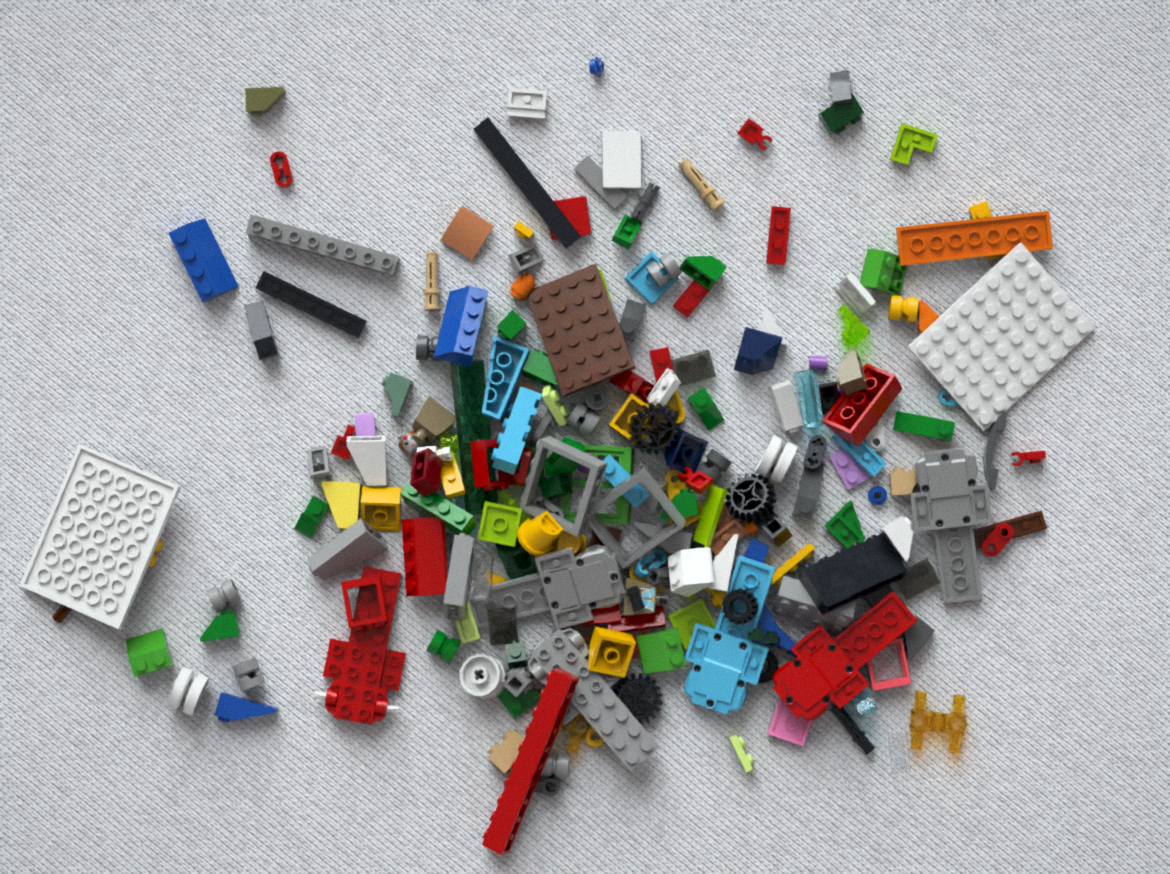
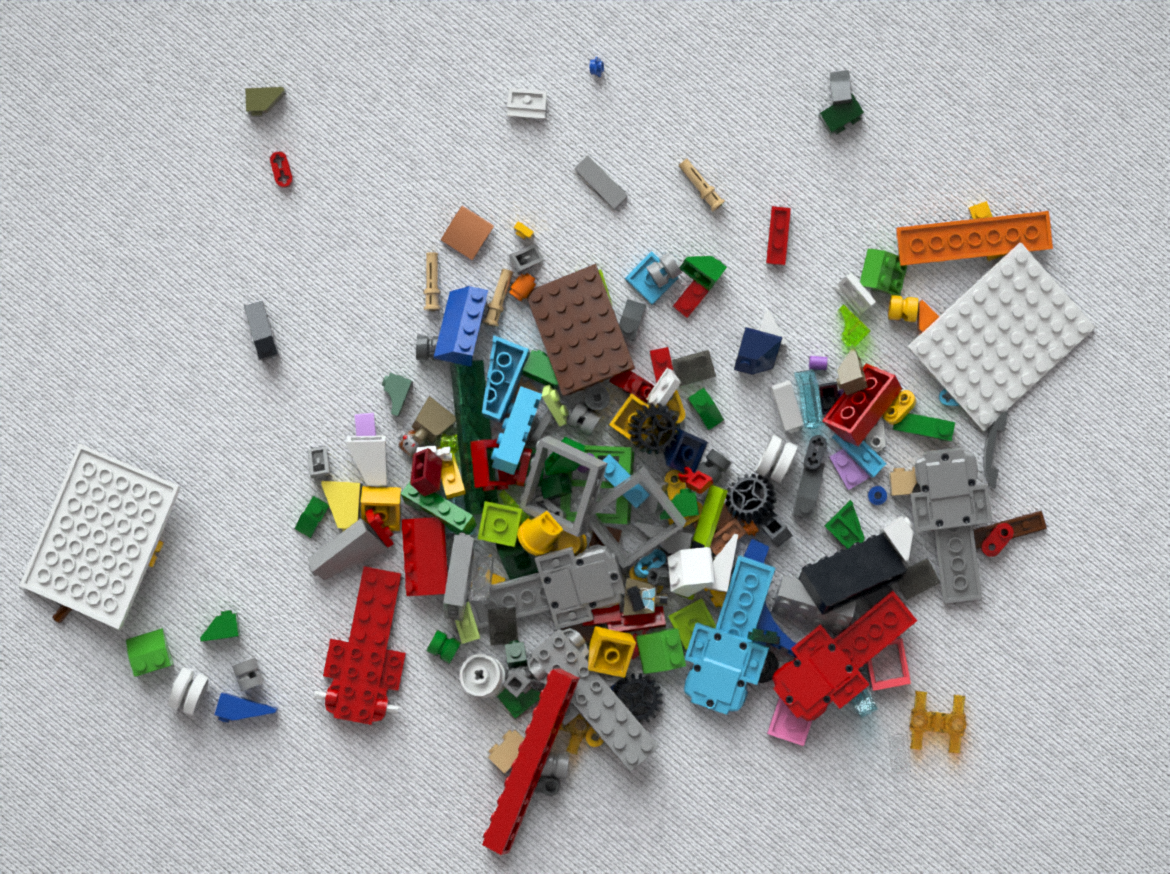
blue slope [169,218,239,303] -> none
light grey wheel [206,578,242,612] -> none
light grey brick [245,214,400,277] -> none
black plate [255,271,367,338] -> none
red plate [331,425,355,460] -> none
red window [341,575,388,631] -> none
black tile [473,117,581,249] -> none
green brick [497,310,527,342] -> none
red slope [550,196,592,240] -> none
white tile [602,131,641,189] -> none
green slope [611,214,642,249] -> none
dark grey pin [631,182,660,221] -> none
black tyre [722,588,759,625] -> none
yellowish green plate [729,734,754,773] -> none
red plate [737,118,773,151] -> none
yellow plate [771,543,815,586] -> none
black pin [830,705,875,755] -> none
lime plate [889,123,938,166] -> none
dark grey slope [903,616,935,661] -> none
red plate [1011,451,1046,466] -> none
none -> red plate [365,508,394,548]
none -> tan pin [482,269,514,328]
none -> yellow plate [883,390,916,425]

